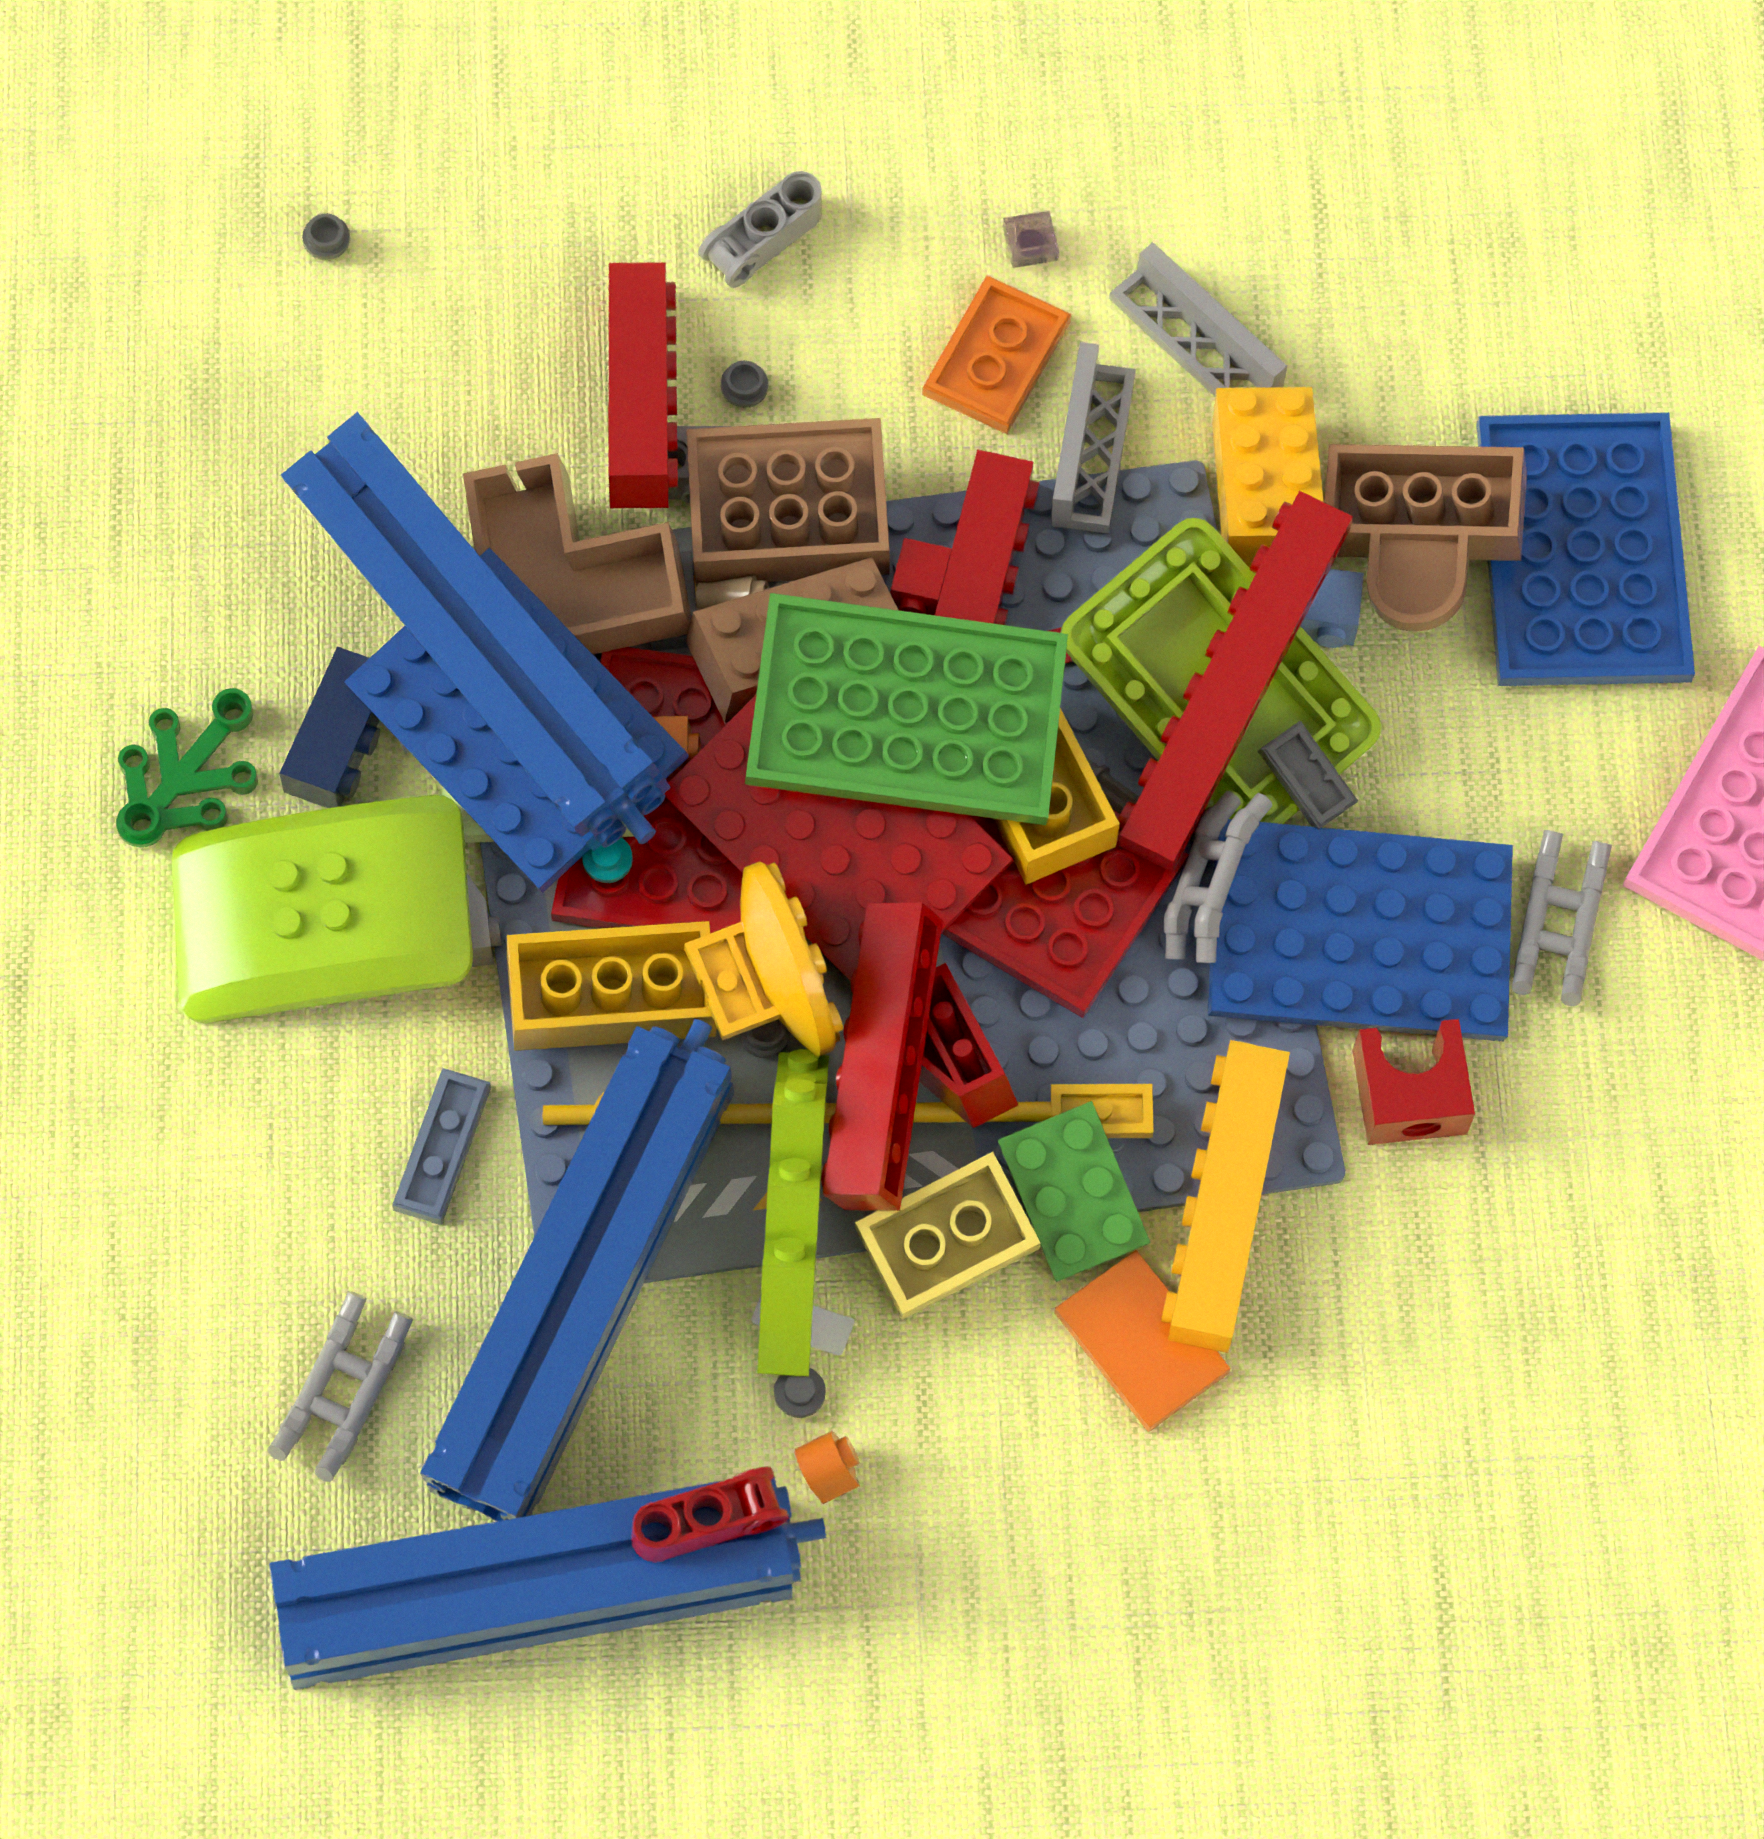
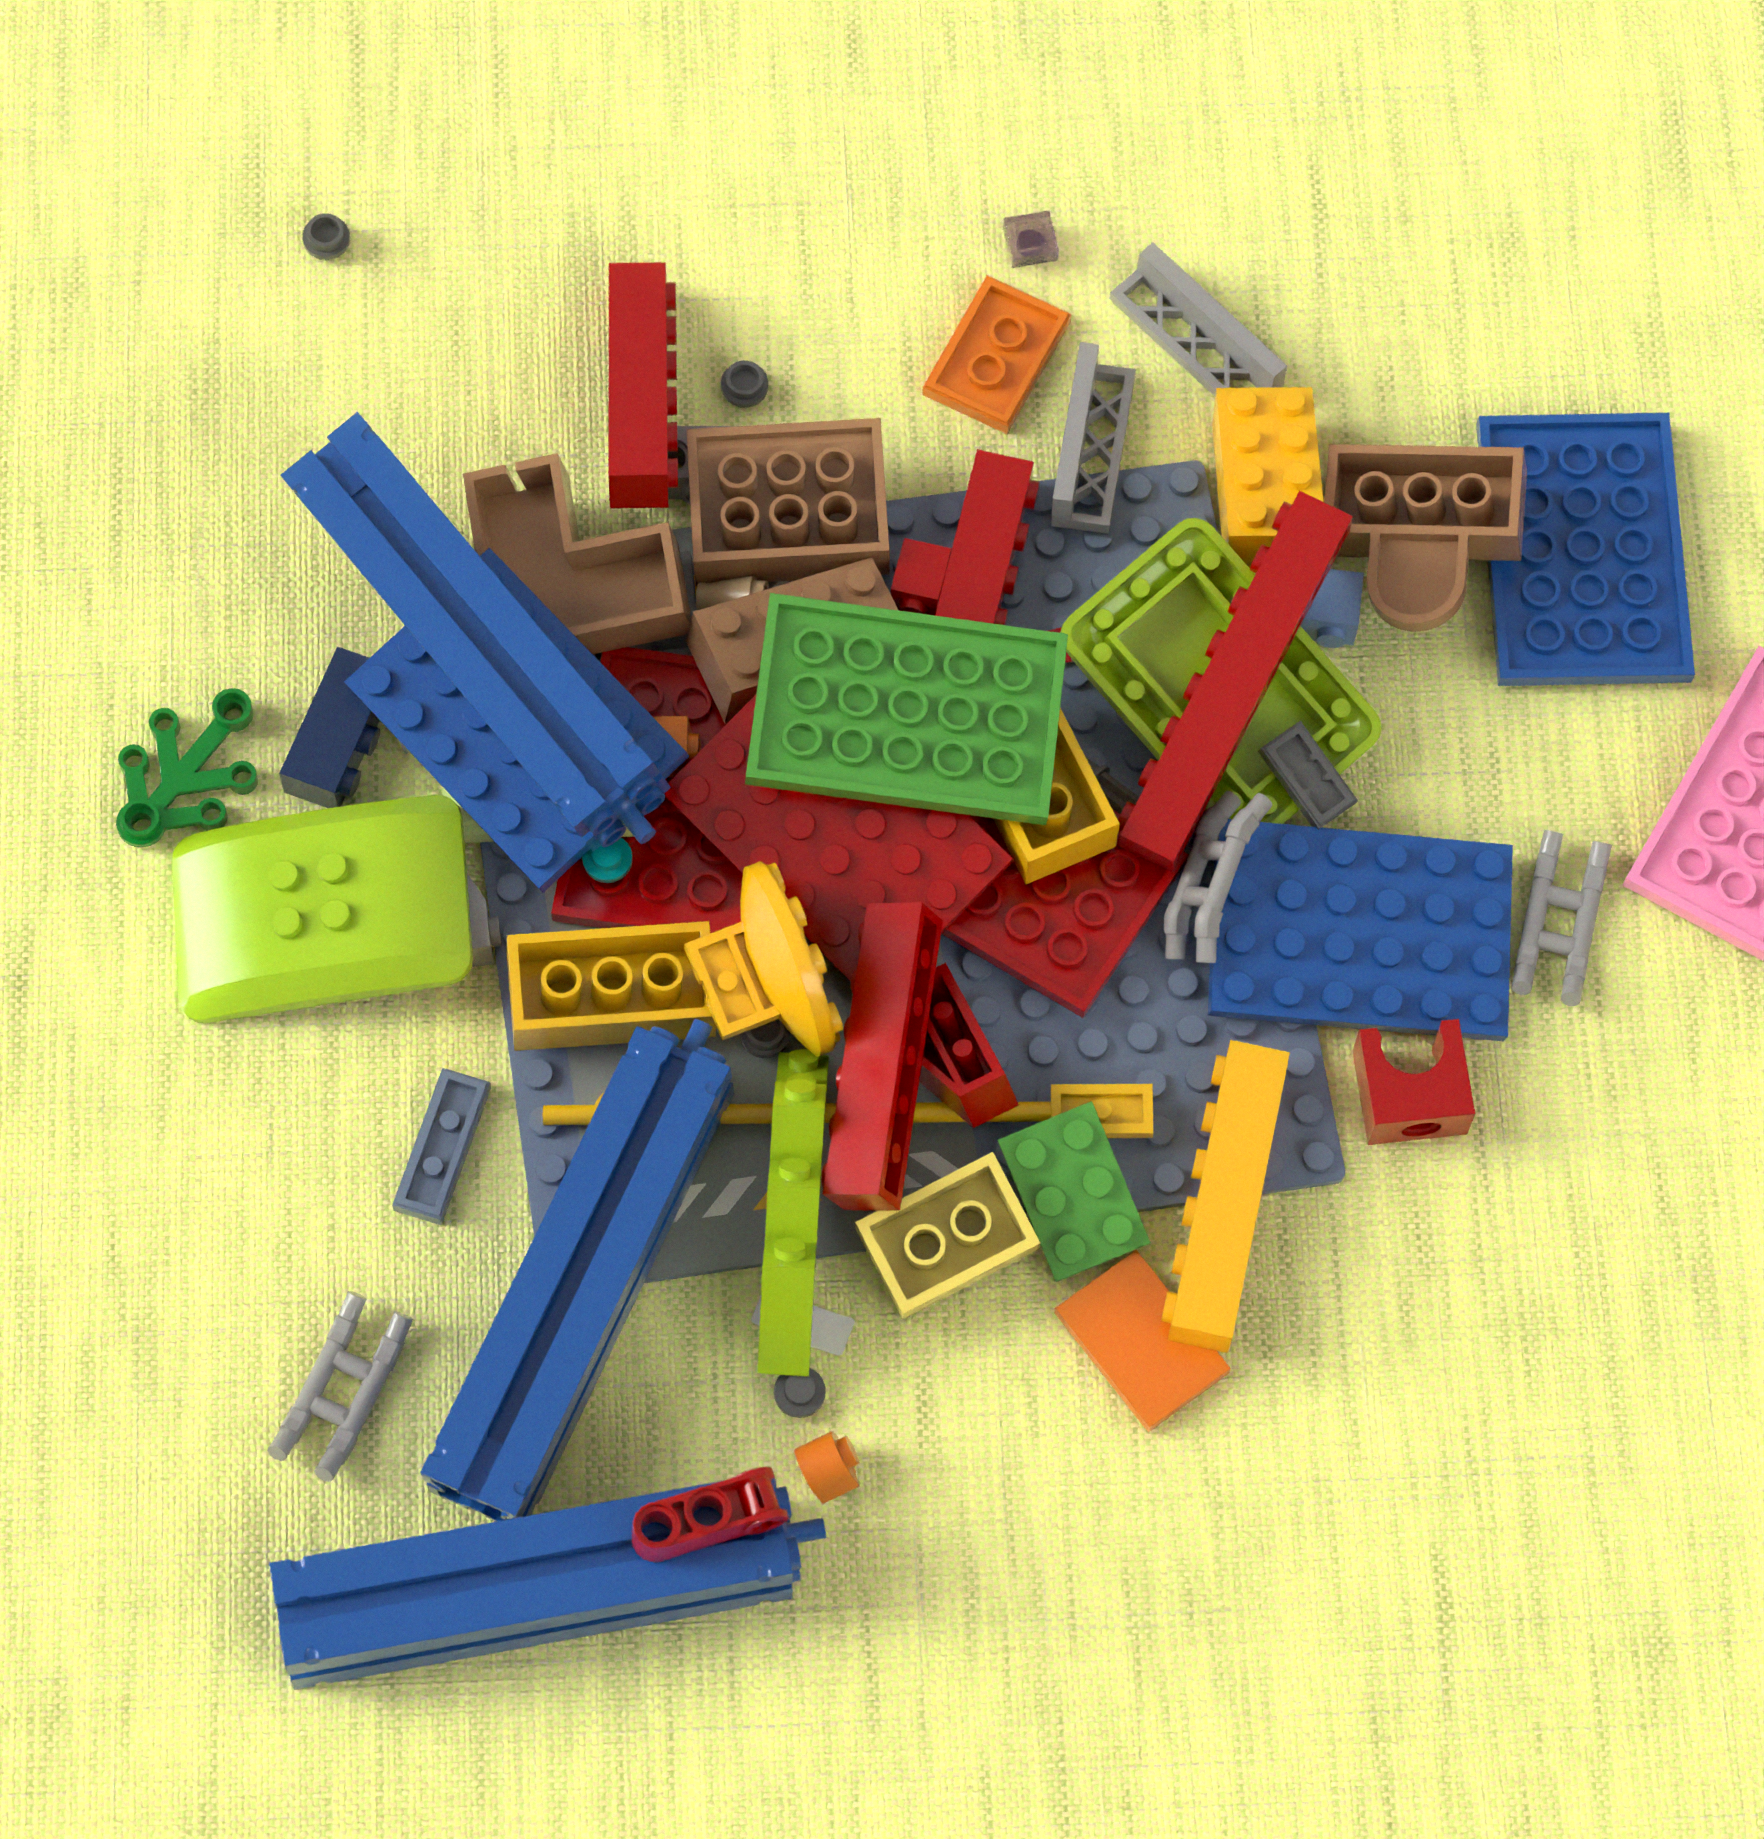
light grey piece [698,171,822,288] -> none

